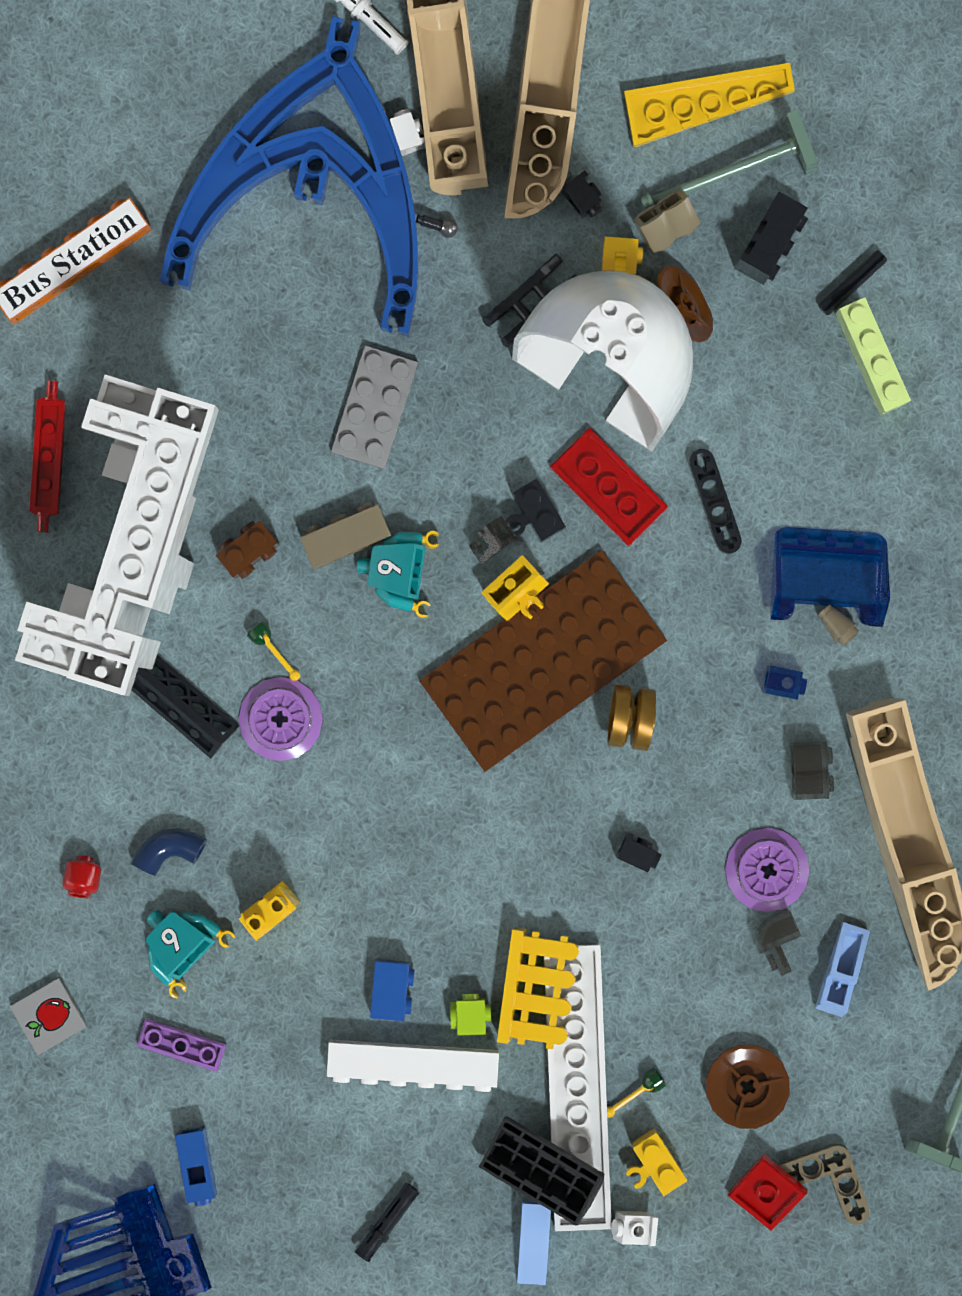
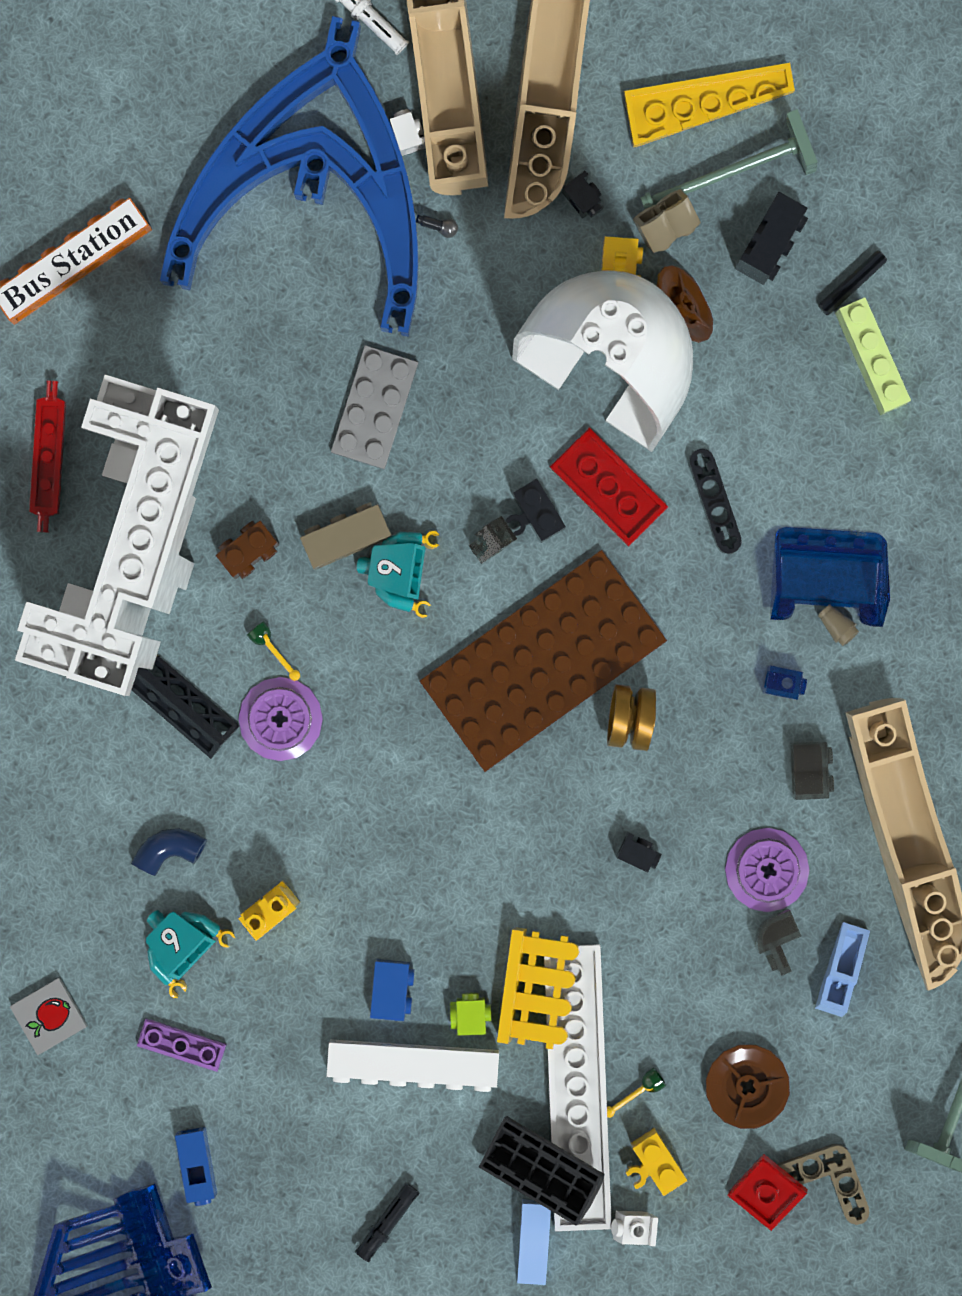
red head [62,855,102,899] -> none
yellow brick [481,555,549,621] -> none
black piece [482,253,577,348] -> none

